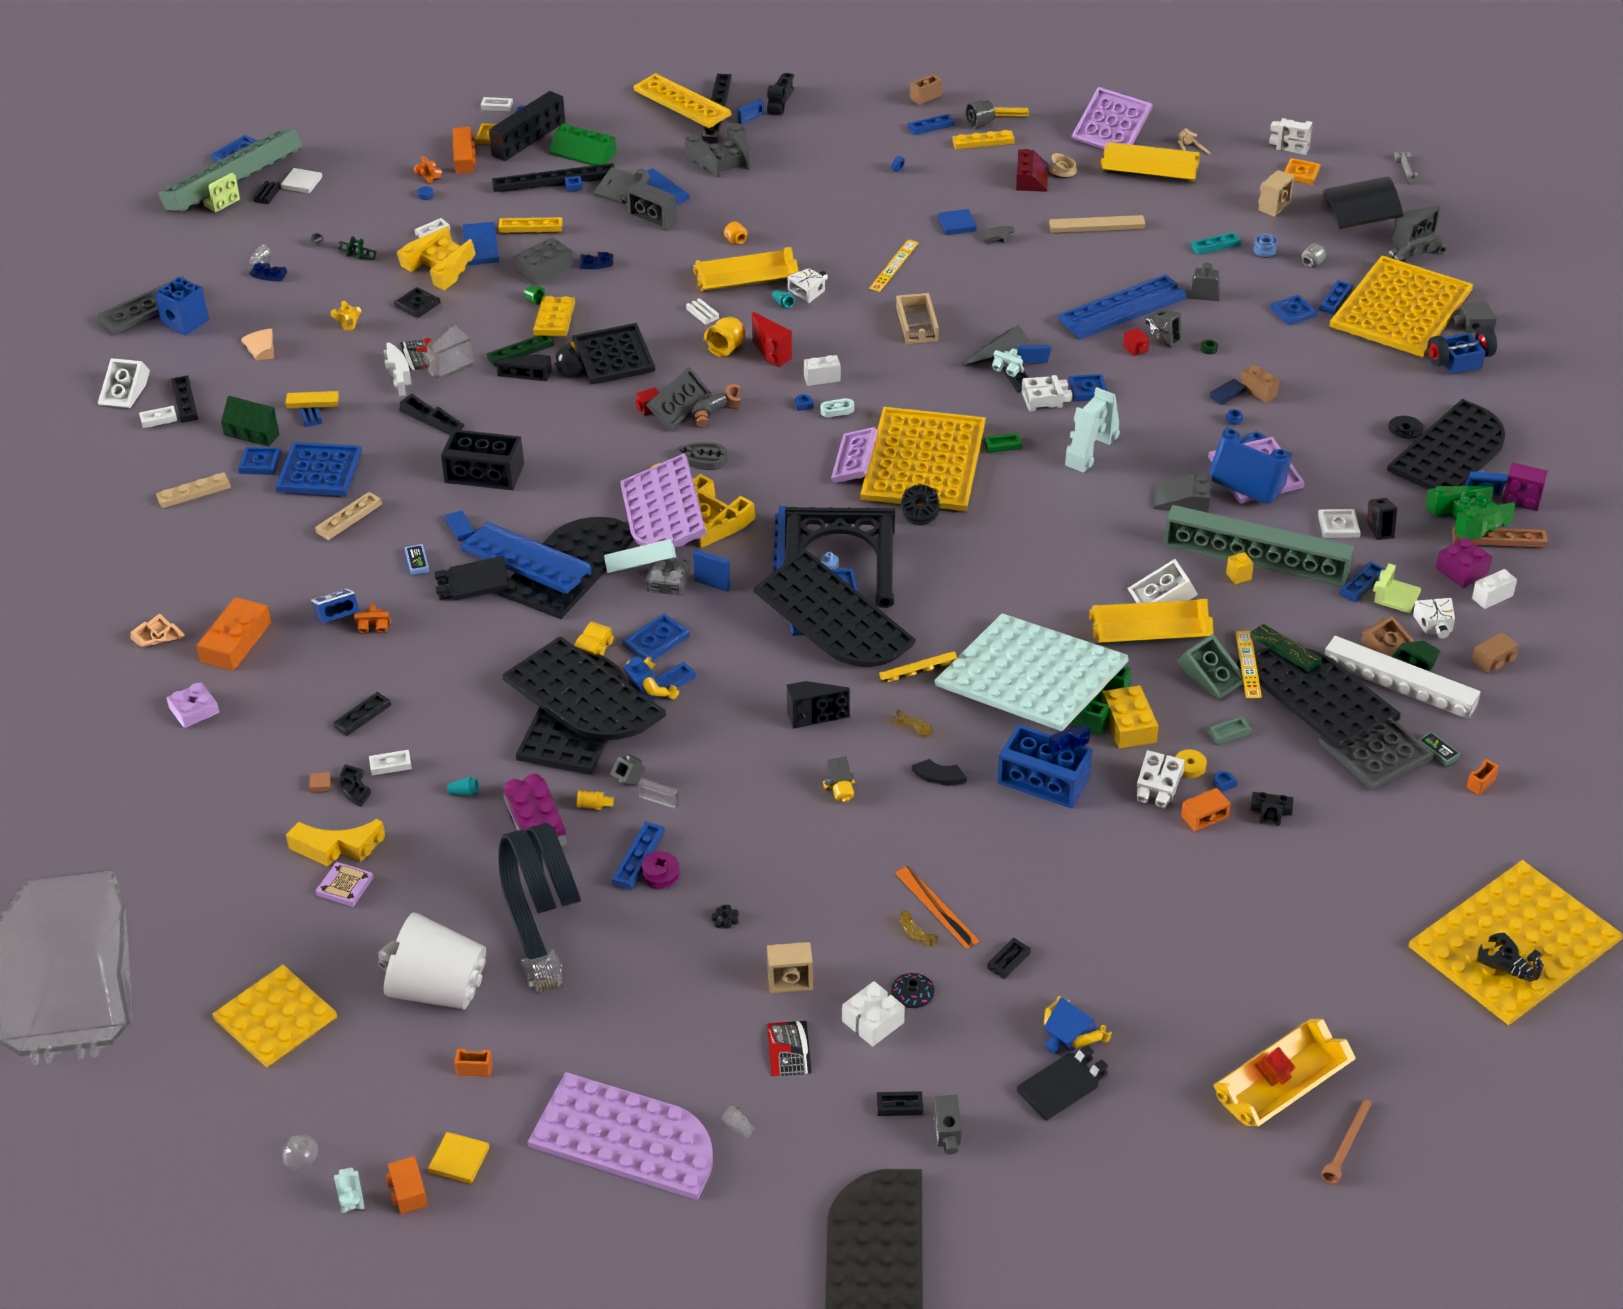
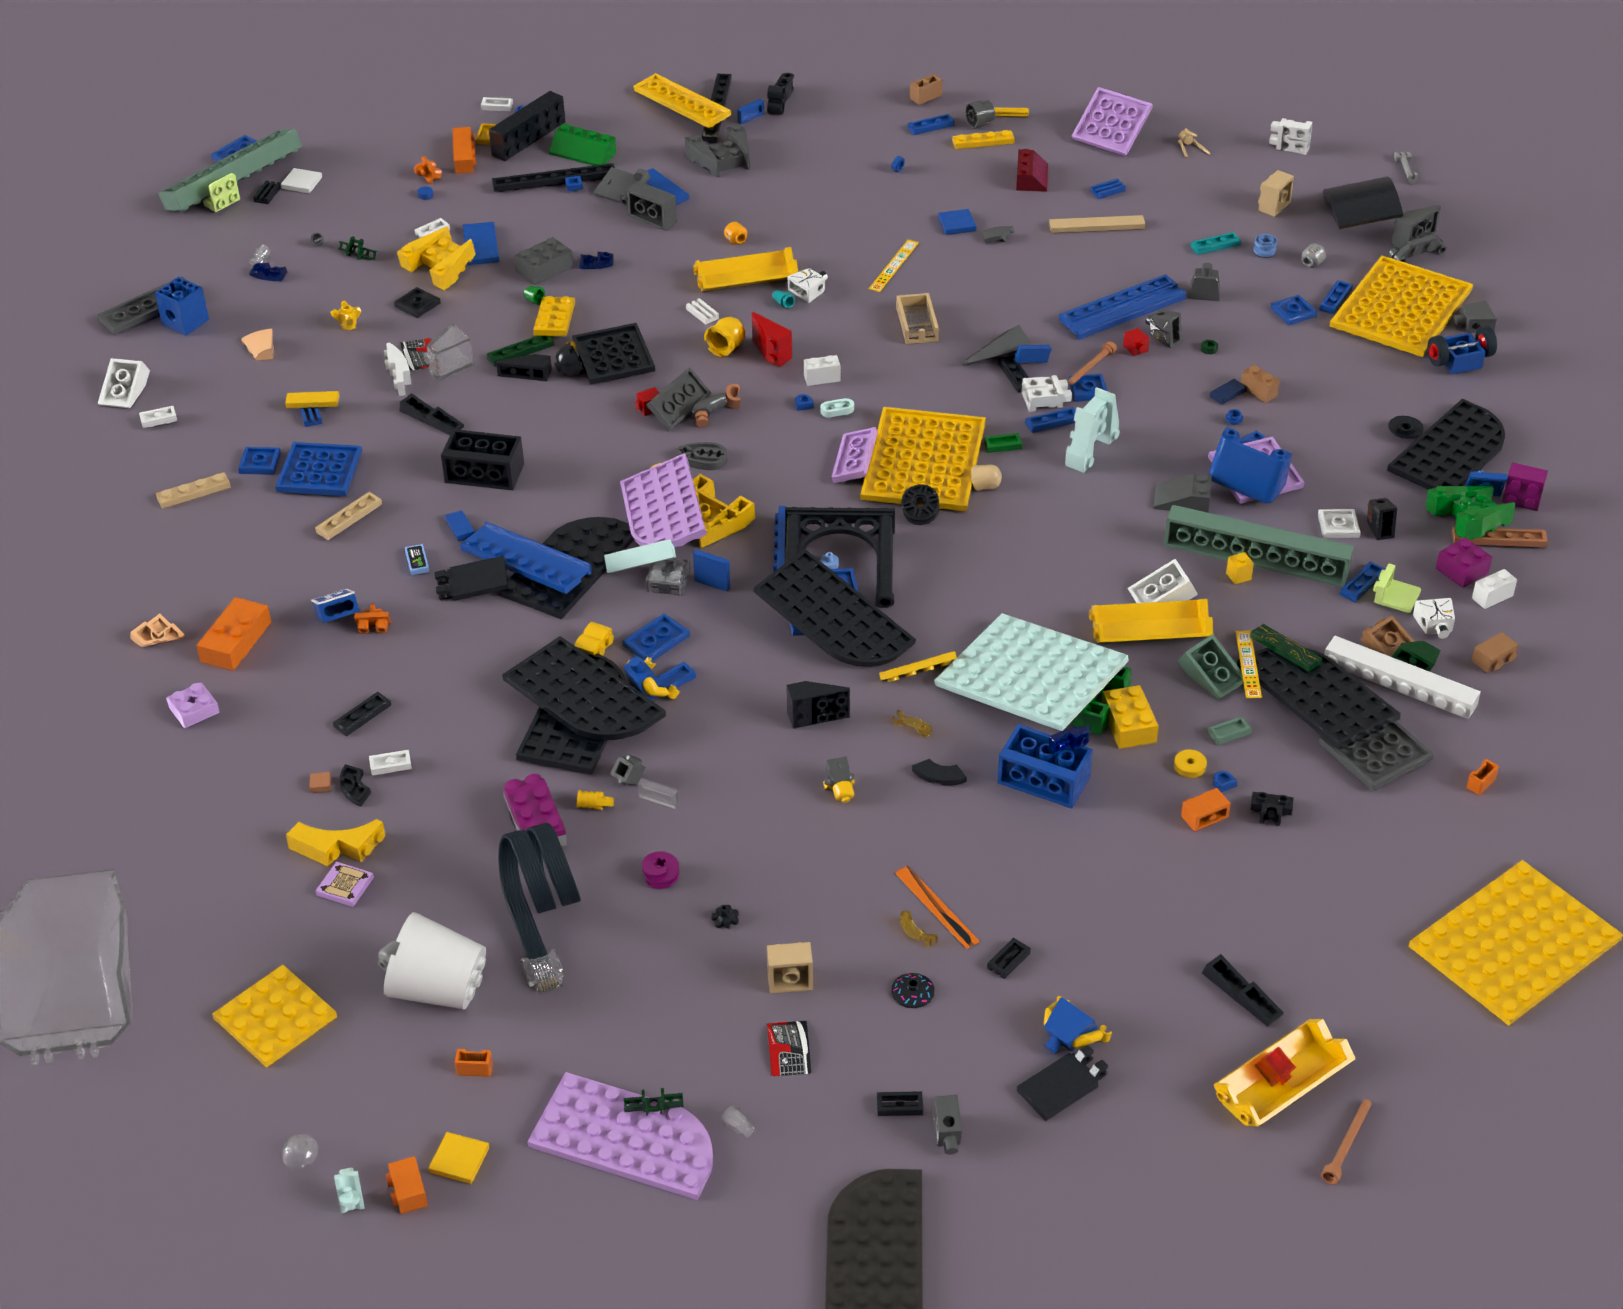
black tile [171,375,198,423] -> none
dark green slope [221,396,280,447] -> none
teal cone [448,776,479,796] -> none
yellow plate [498,217,563,233] -> none
blue plate [612,821,665,890] -> none
white piece [842,981,905,1047] -> none
light aqua hips [992,348,1024,377] -> none
tan piece [1049,153,1077,177] -> none
yellow panel [1100,142,1200,183] -> none
white hips [1137,750,1185,809] -> none
light orange tile [1284,158,1321,185] -> none
tile [1418,731,1461,767] -> none
black animal [1477,933,1544,982] -> none
none -> dark green piece [624,1088,684,1116]
none -> tan hair [971,465,1002,491]
none -> blue tile [1025,407,1076,433]
none -> nougat piece [1068,341,1117,385]
none -> blue tile [1091,178,1126,199]
none -> black slope [1202,954,1284,1027]

